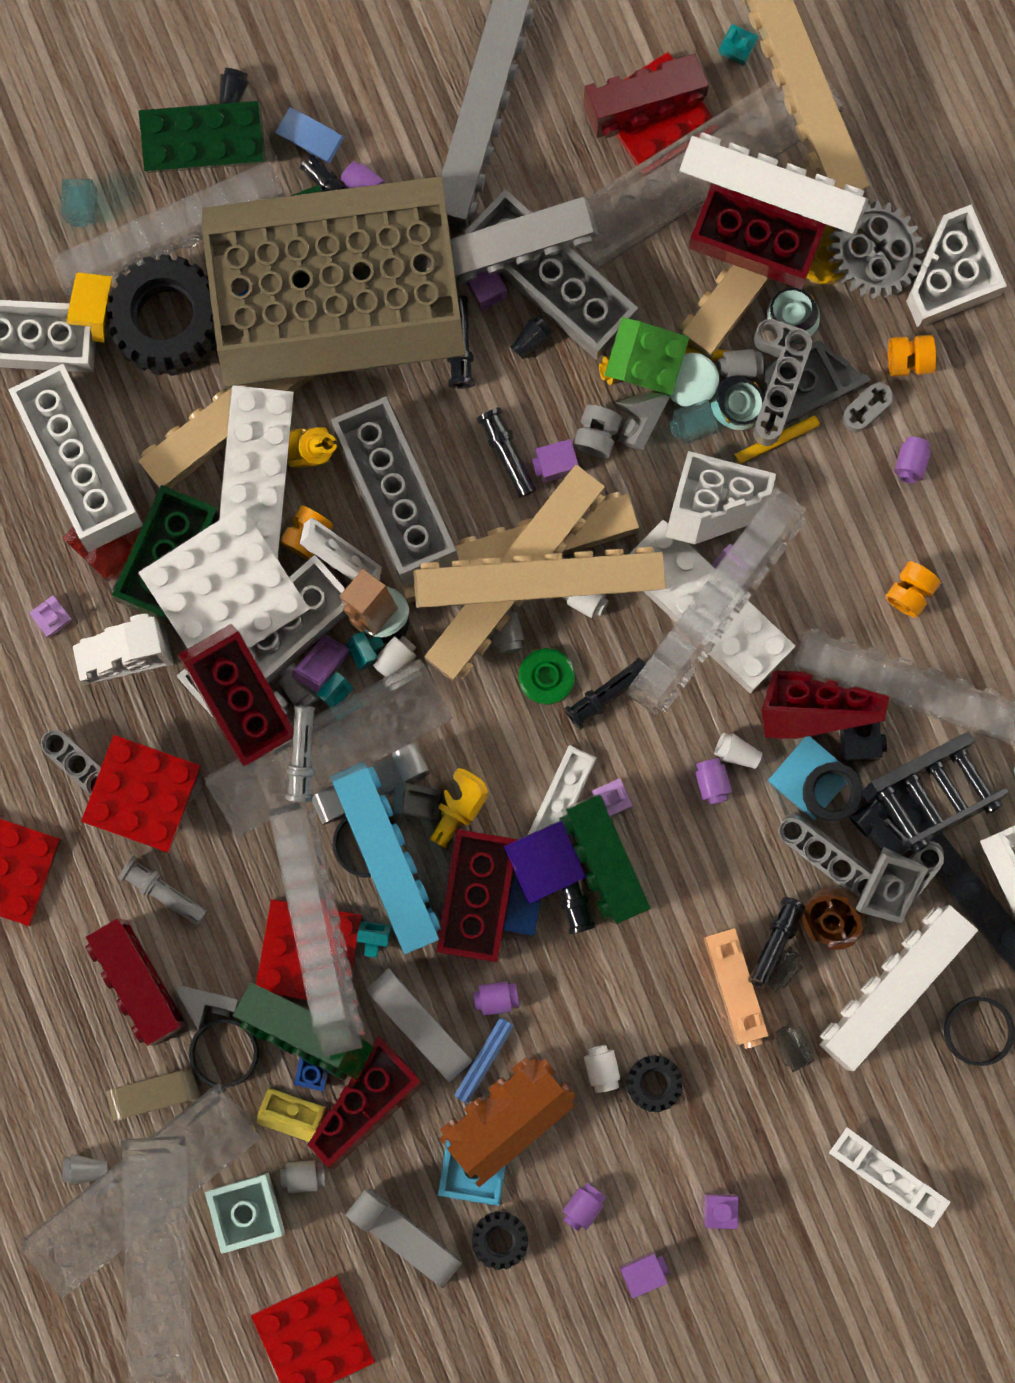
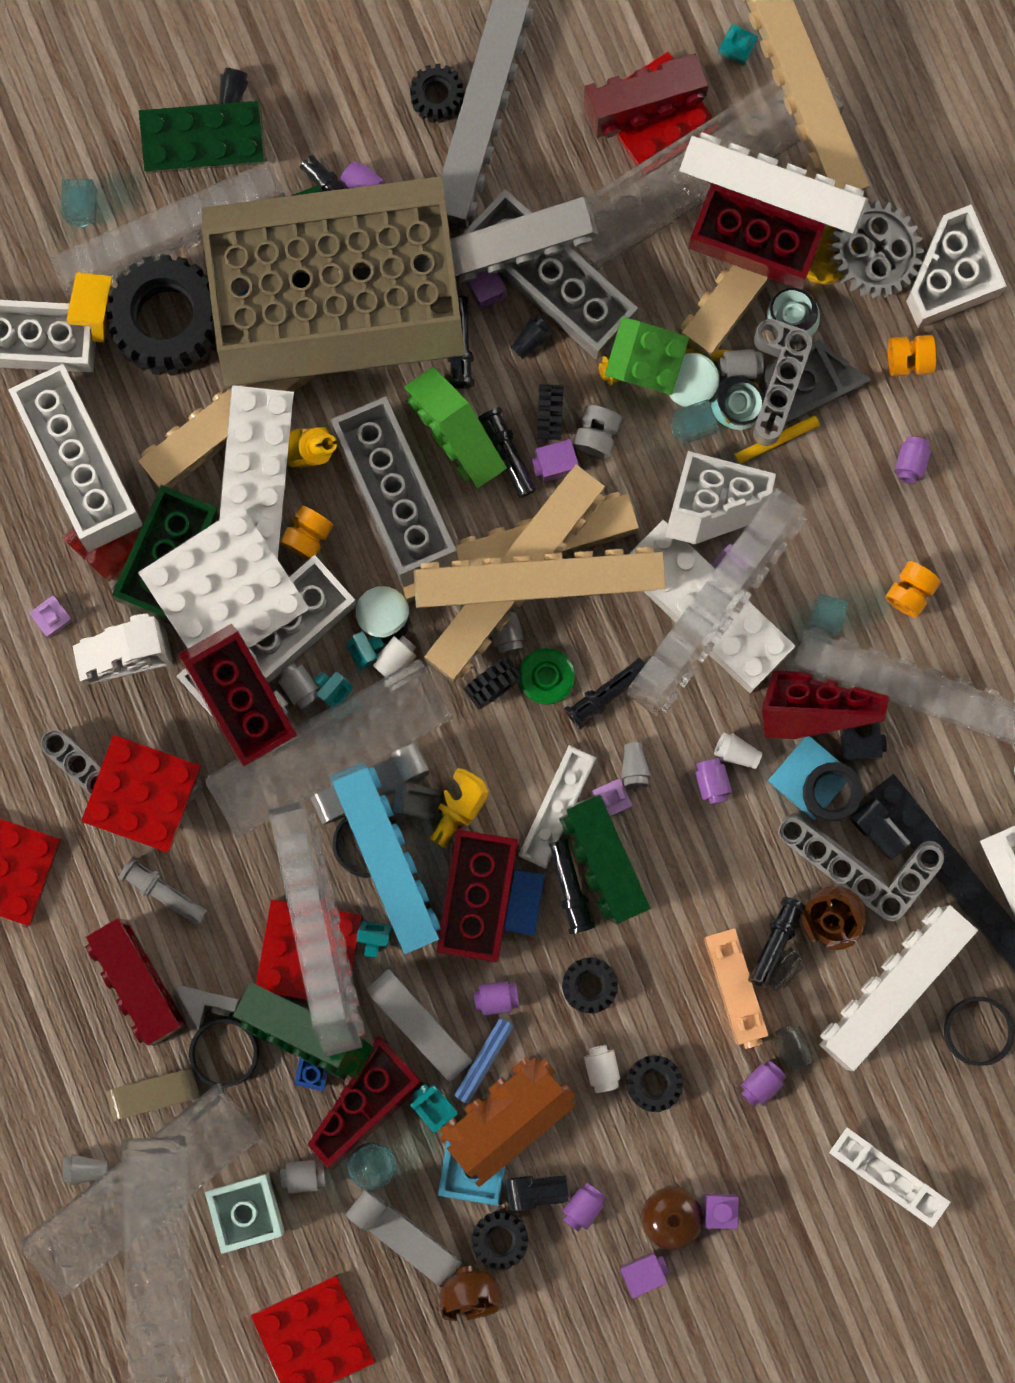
light yellow slope [256,1087,327,1142] -> none
medium blue slope [275,107,344,164] -> none
light grey pin [285,706,315,802] -> none
medium lavender tile [292,634,350,692] -> none
white plate [300,517,382,580] -> none
medium nougat brick [339,569,398,636] -> none
dark purple tile [504,821,586,903] -> none
white brick [562,594,609,618] -> none
light grey slope [615,392,670,450] -> none
light grey beam [842,383,893,432] -> none
light grey slope [856,847,928,924] -> none
black fence [861,731,1009,855] -> none
none -> clear light blue hair [347,1142,397,1190]
none -> bright green brick [404,367,507,489]
none -> black tyre [410,64,464,123]
none -> teal bracket [410,1084,458,1133]
none -> reddish brown cylinder [440,1266,504,1321]
none -> black tyre [464,657,522,709]
none -> black piece [505,1175,569,1211]
none -> black tyre [537,384,564,440]
none -> black tyre [562,958,618,1014]
none -> light grey cone [621,742,651,789]
none -> reddish brown cylinder [641,1186,703,1250]
none -> medium lavender brick [741,1060,787,1107]
none -> clear light blue brick [807,593,849,636]

